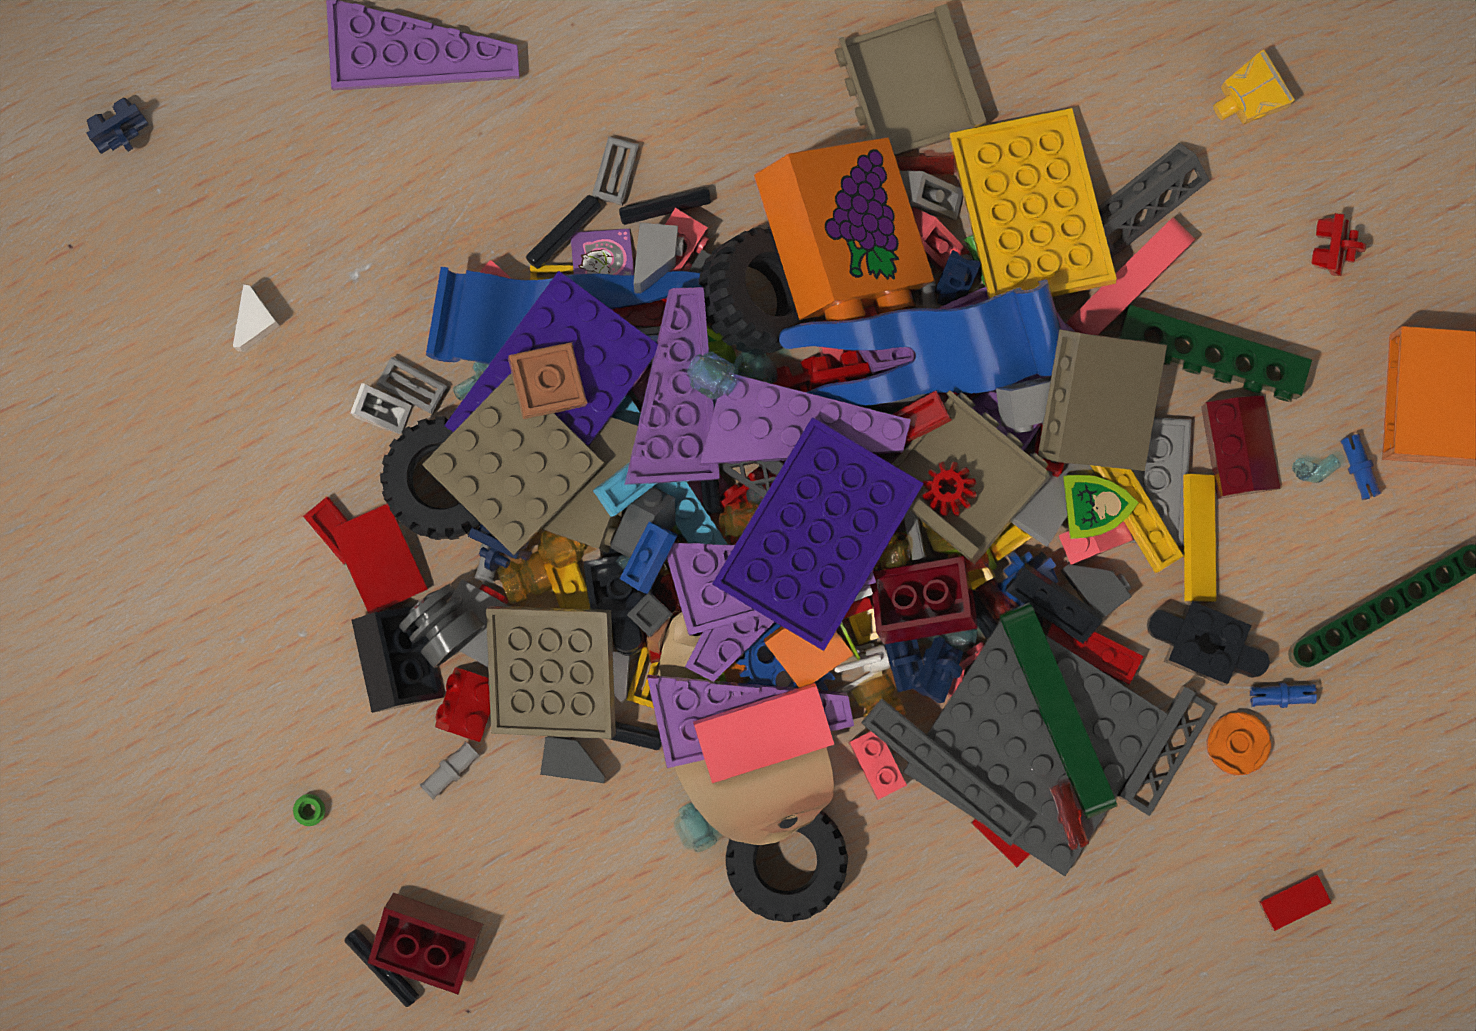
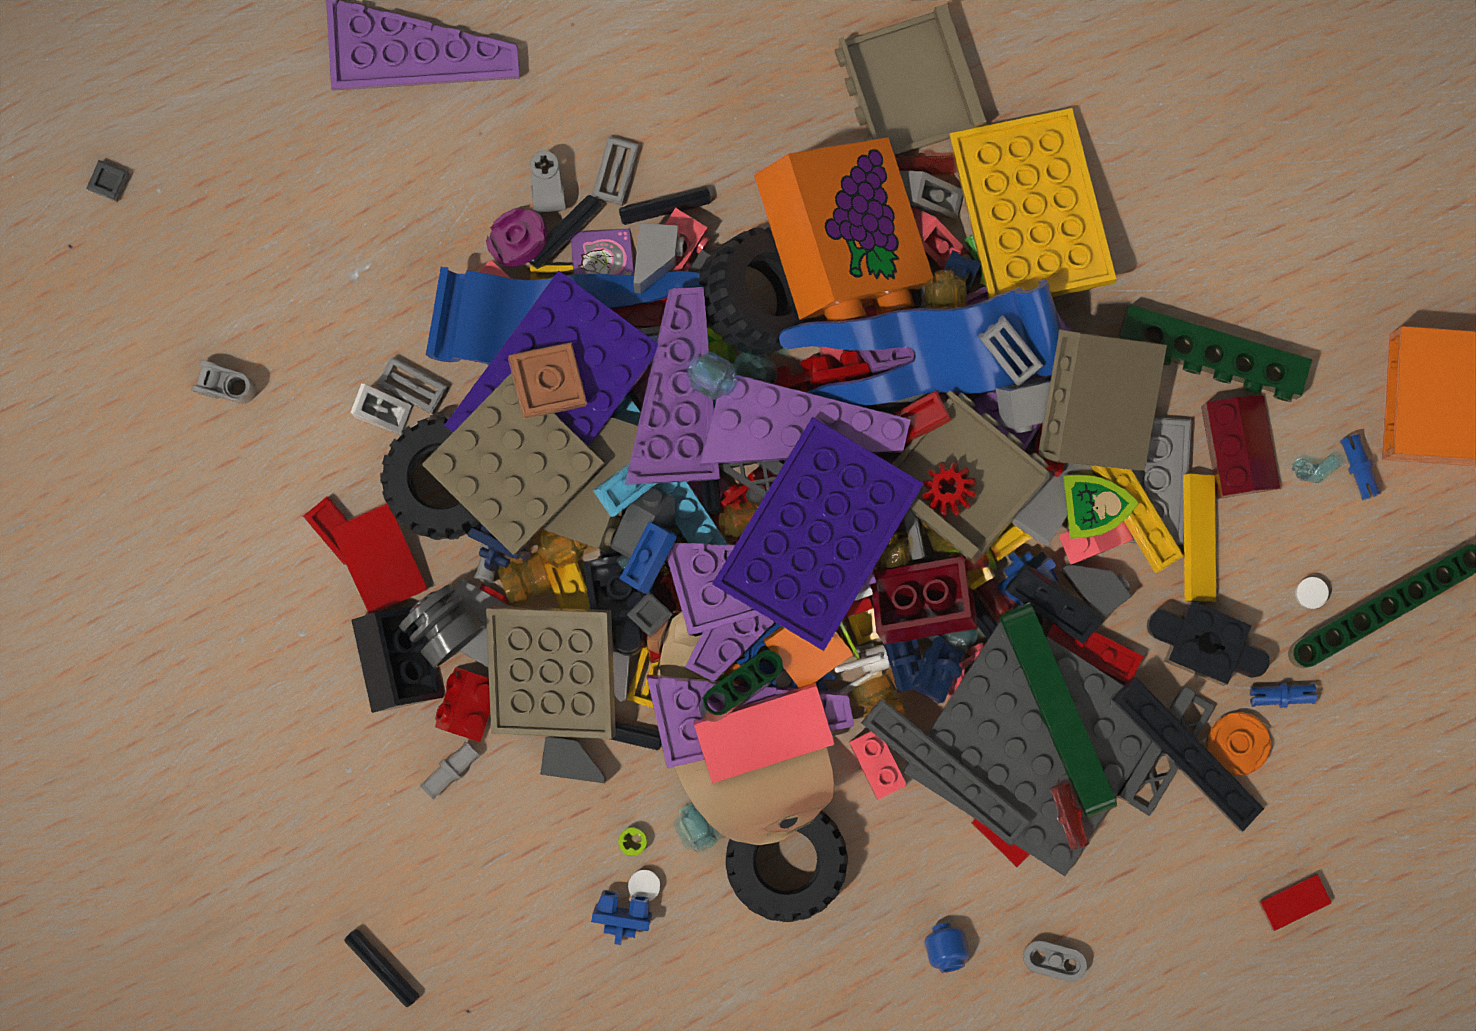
dark blue hips [86,97,149,154] -> none
white slope [233,285,280,352] -> none
bright green plate [293,794,325,826] -> none
dark red slope [368,892,484,995] -> none
clear light blue arm [453,362,488,401] -> none
coral beam [1065,217,1196,335] -> none
dark grey fence [1098,143,1210,258] -> none
yellow torso [1213,50,1295,124] -> none
red hips [1312,213,1366,276] -> none
none -> dark grey tile [86,160,129,202]
none -> light grey piece [191,360,256,404]
none -> magenta tile [486,208,548,267]
none -> light grey piece [530,151,566,213]
none -> blue hips [591,890,652,945]
none -> lime bush [618,827,647,856]
none -> white tile [628,870,660,901]
none -> dark green beam [699,650,783,722]
none -> blue head [924,923,970,973]
none -> clear yellow head [925,270,967,309]
none -> light grey tile [978,316,1043,386]
none -> light grey plate [1023,940,1087,982]
none -> black tile [1111,676,1264,832]
none -> white tile [1295,577,1329,609]

